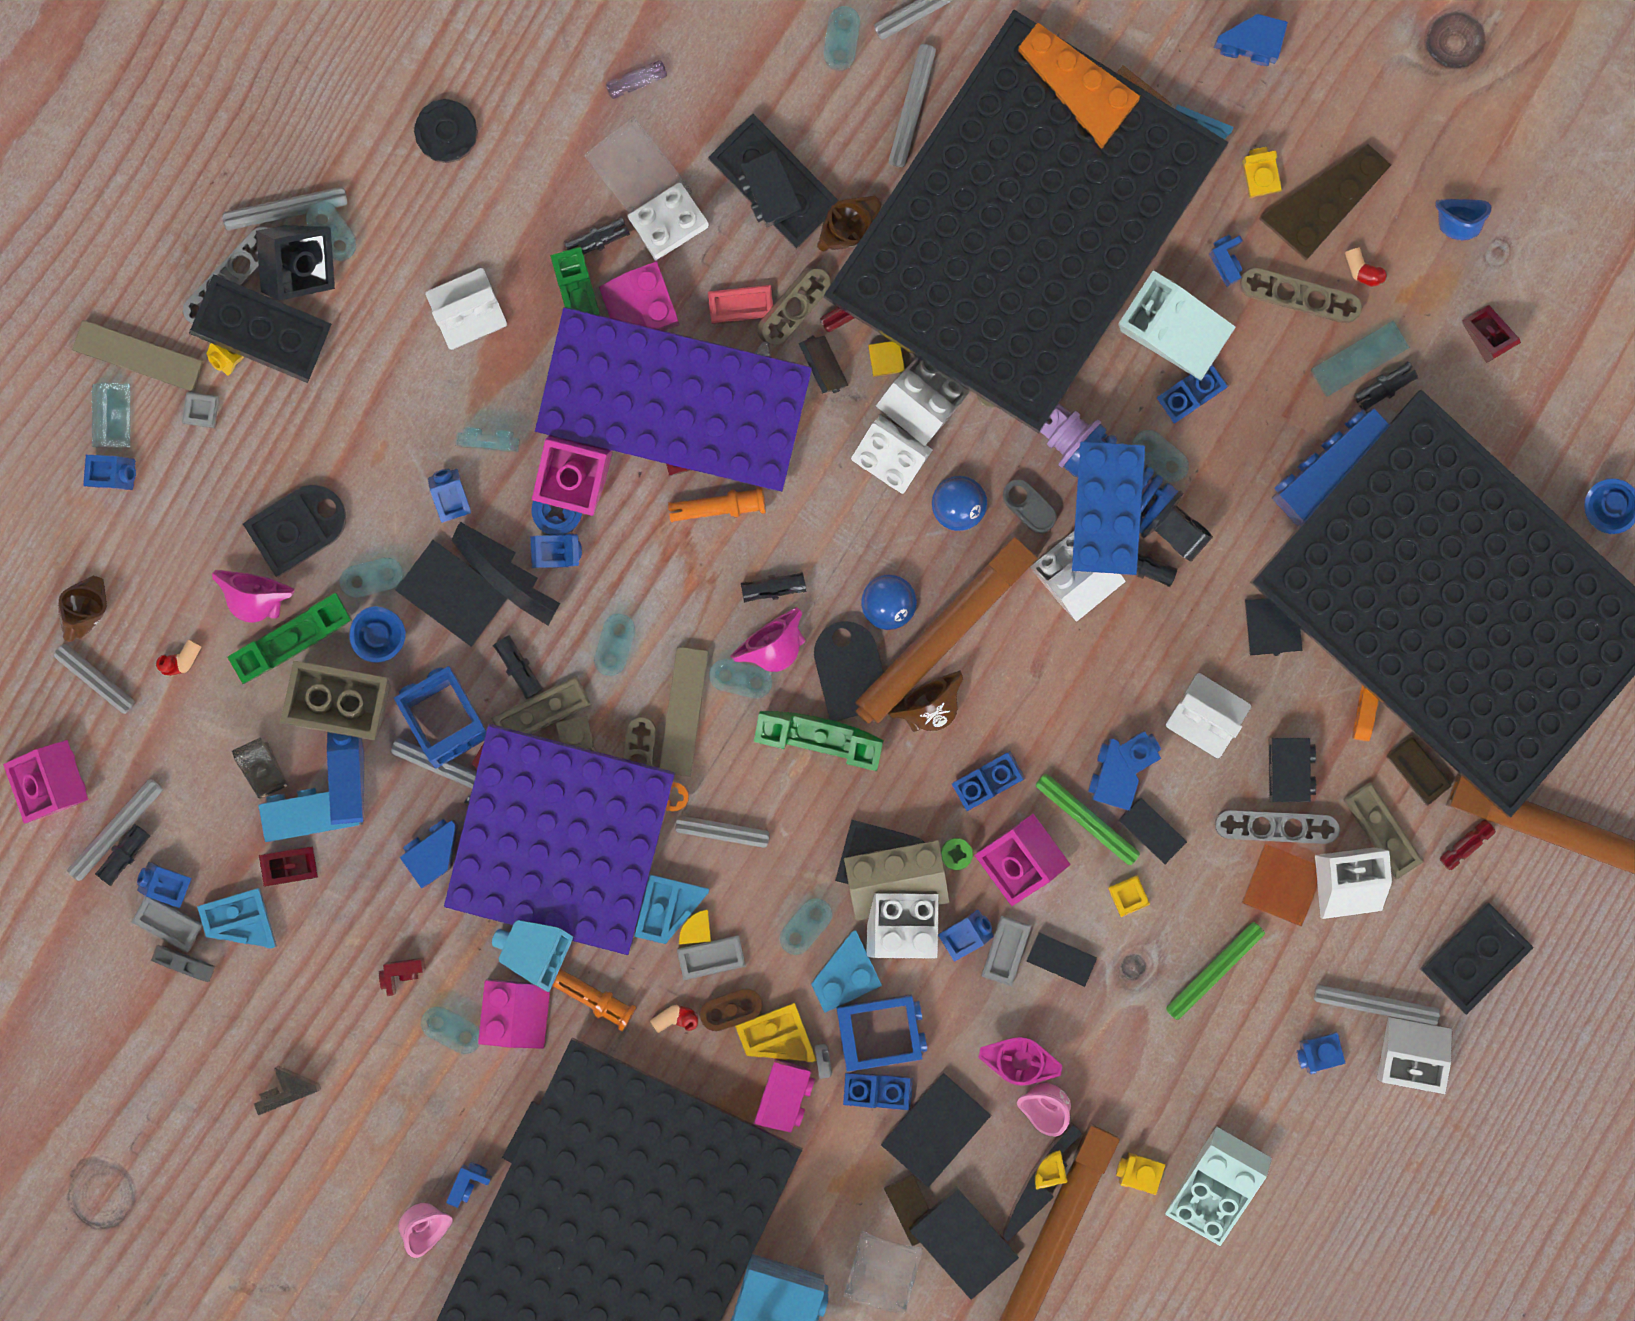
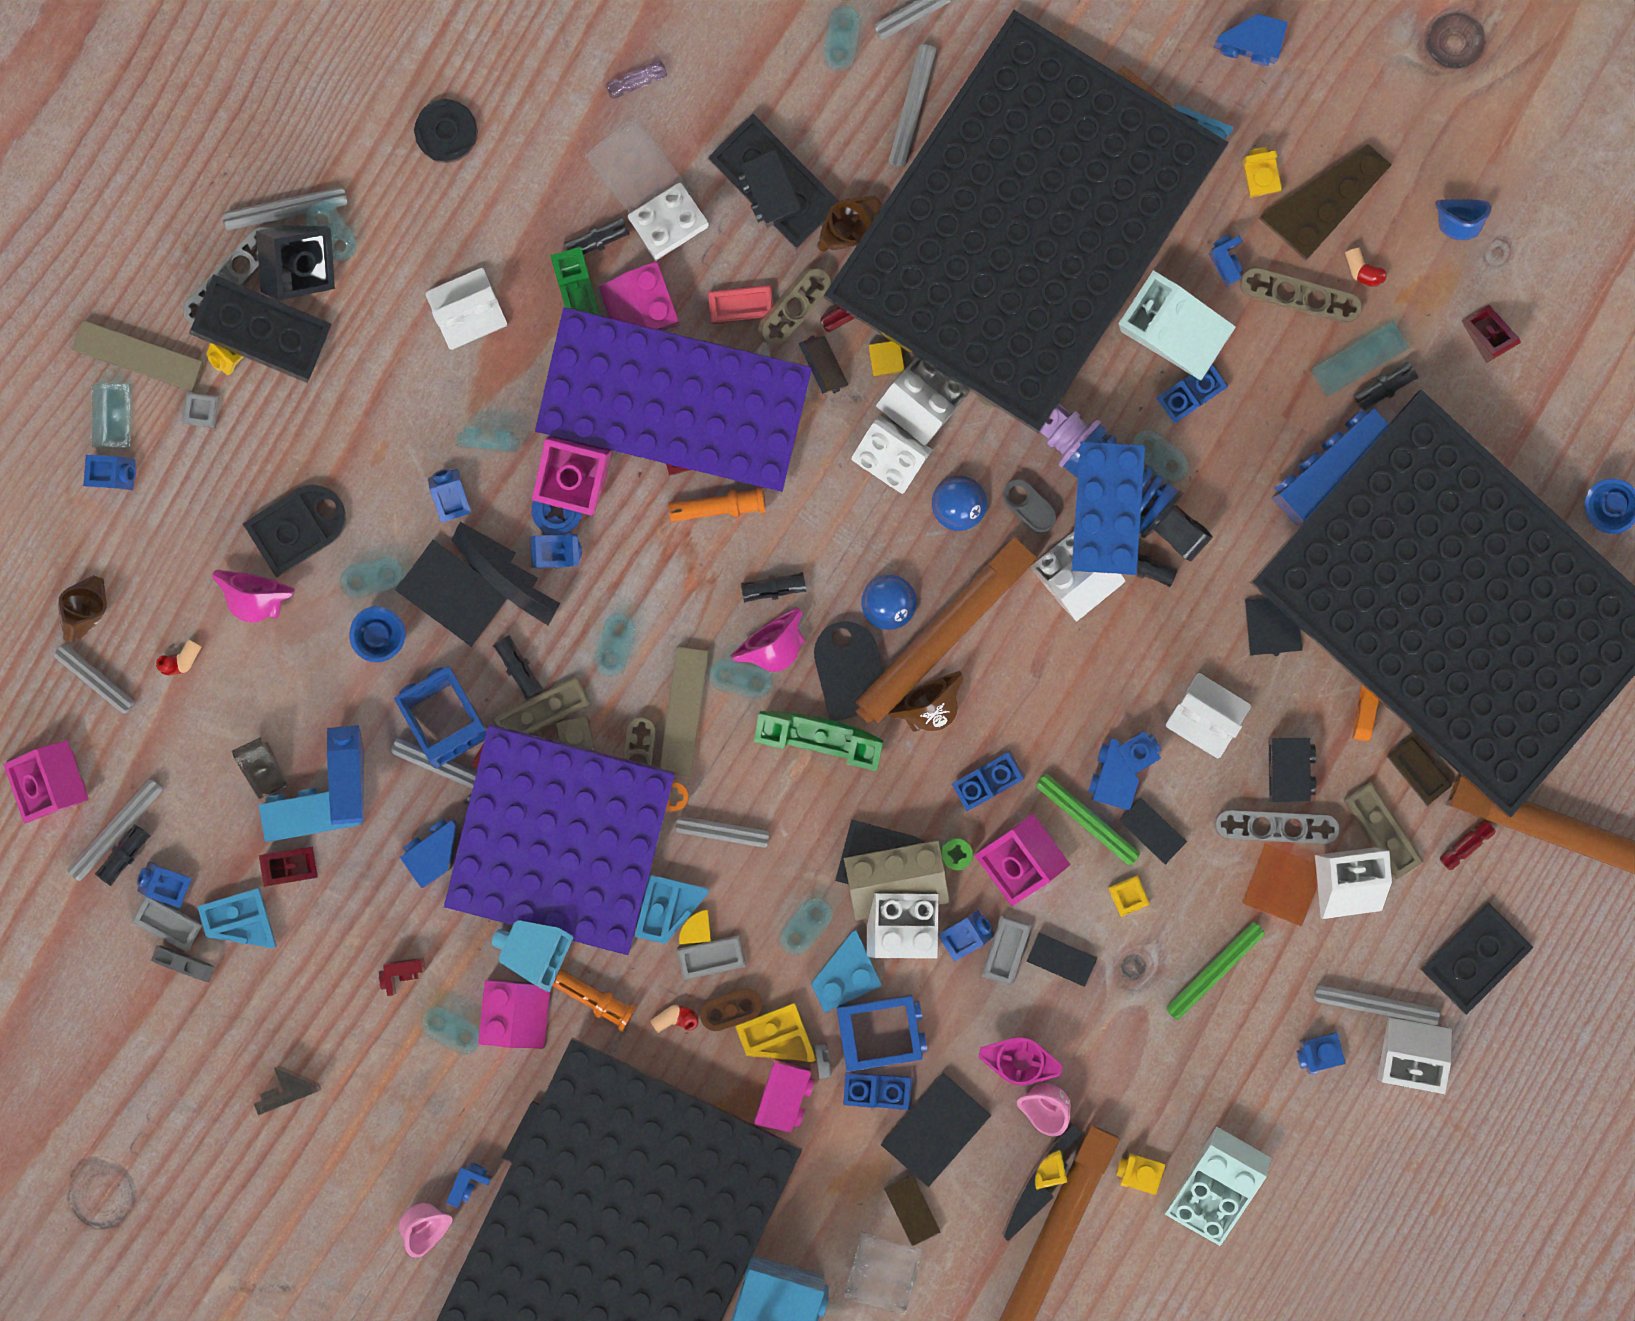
green slope [227,593,352,684] -> none
dark tan slope [280,661,390,741] -> none
black tile [908,1186,1019,1300] -> none
orange wing [1019,23,1140,149] -> none

